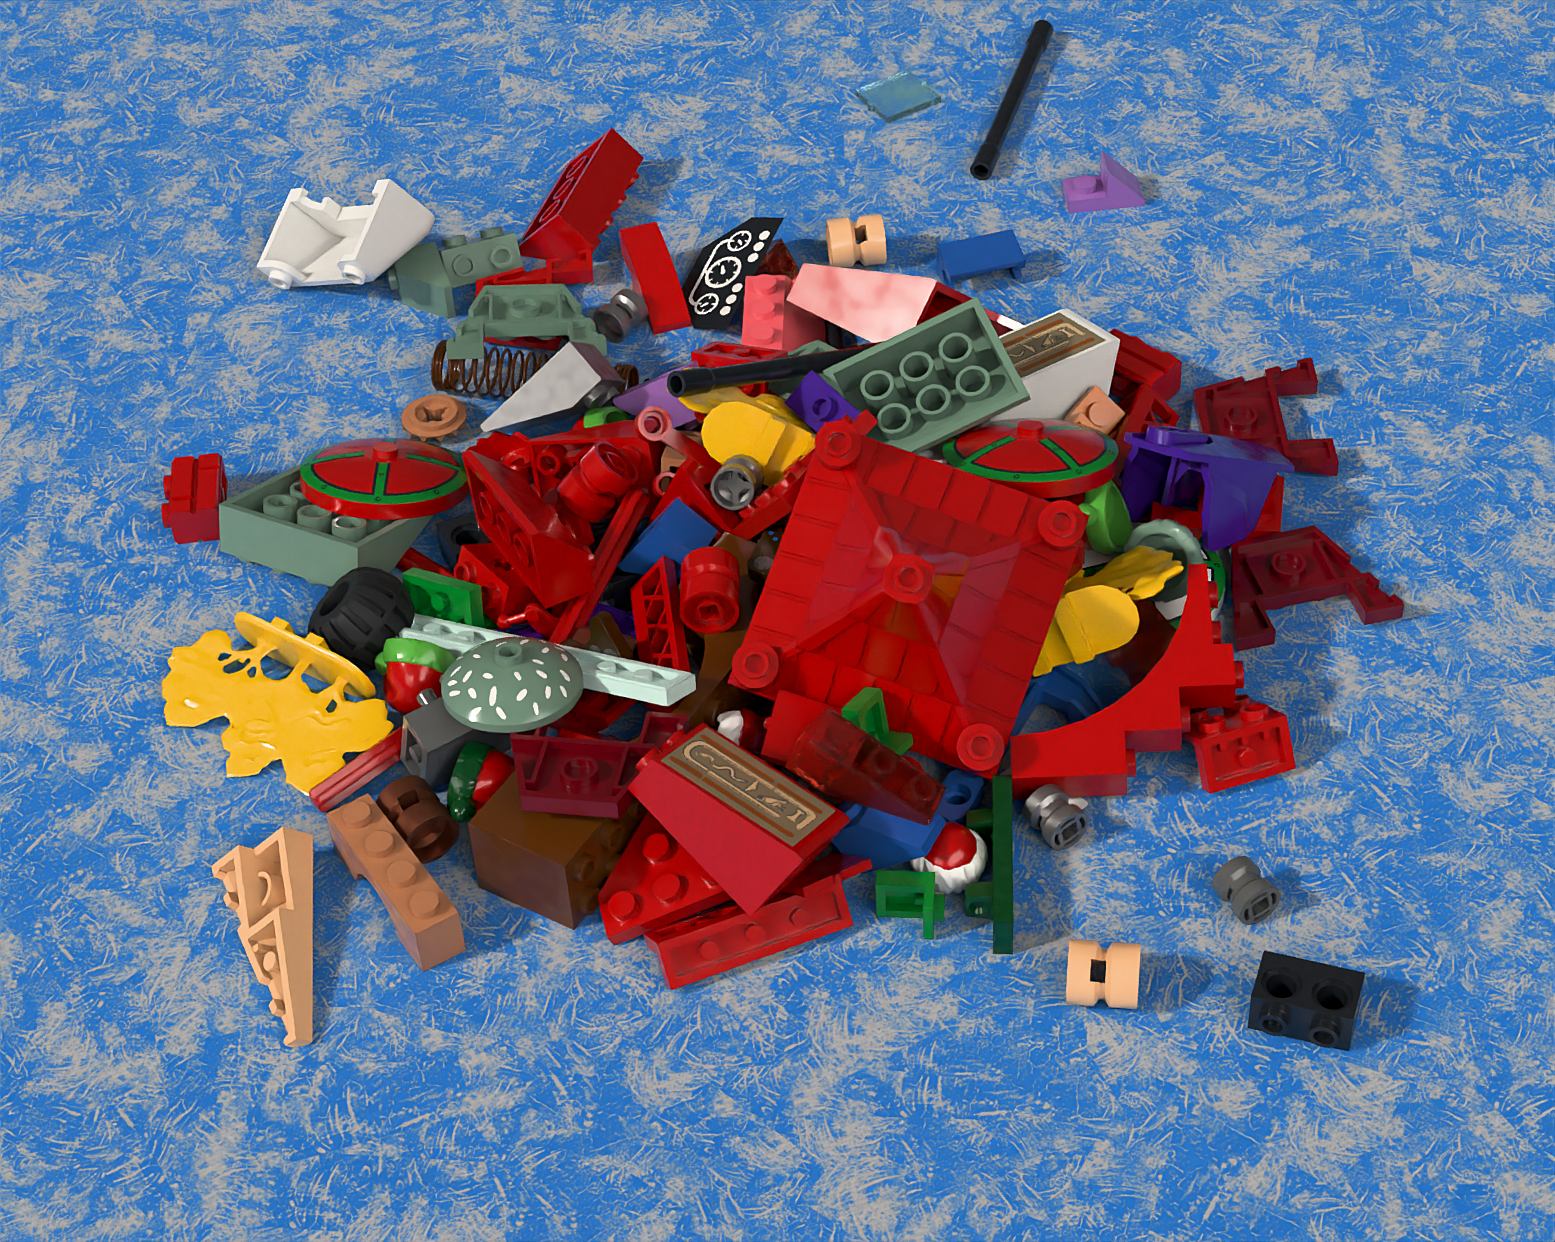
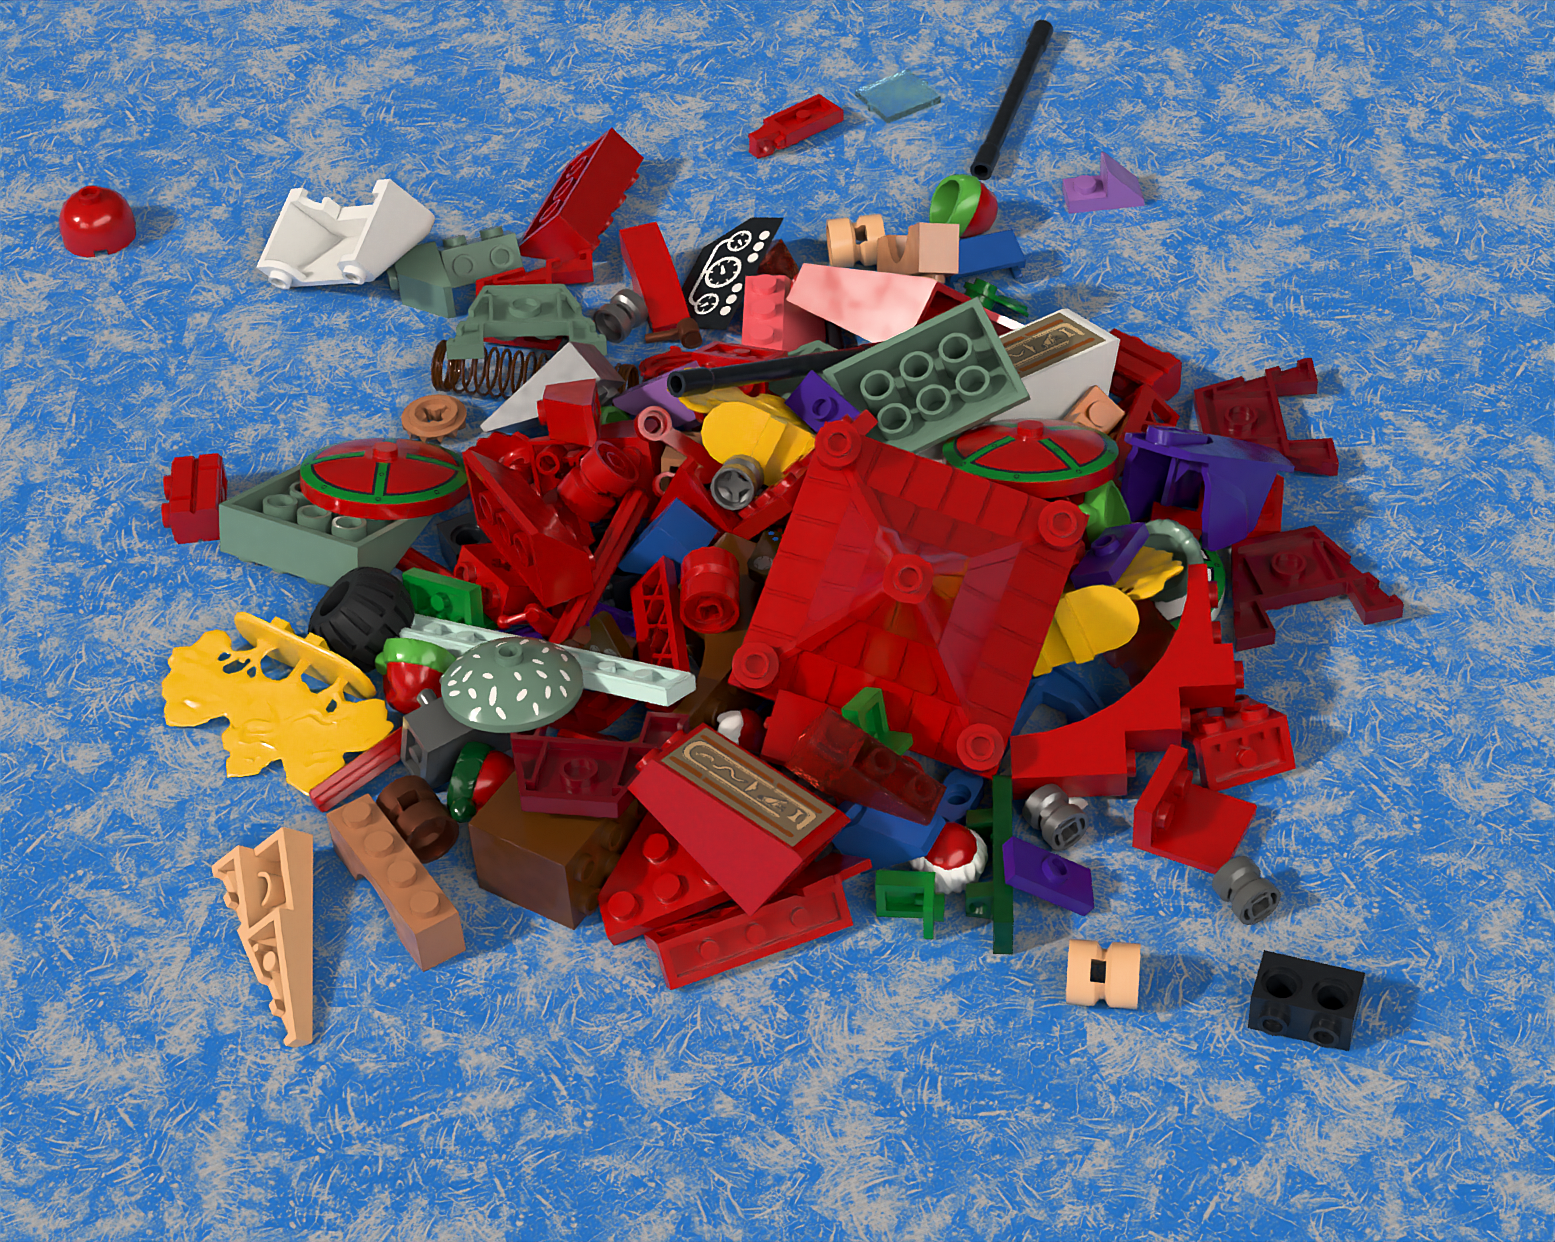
none -> red cylinder [58,186,137,258]
none -> red slope [537,378,603,447]
none -> red piece [638,346,691,383]
none -> copper hand [645,317,703,349]
none -> red hinge [748,94,844,159]
none -> nougat arch [877,222,959,284]
none -> bright green piece [929,174,998,238]
none -> green plate [963,278,1029,318]
none -> dark purple plate [1002,836,1095,916]
none -> dark purple plate [1070,522,1150,590]
none -> red bracket [1132,744,1257,875]

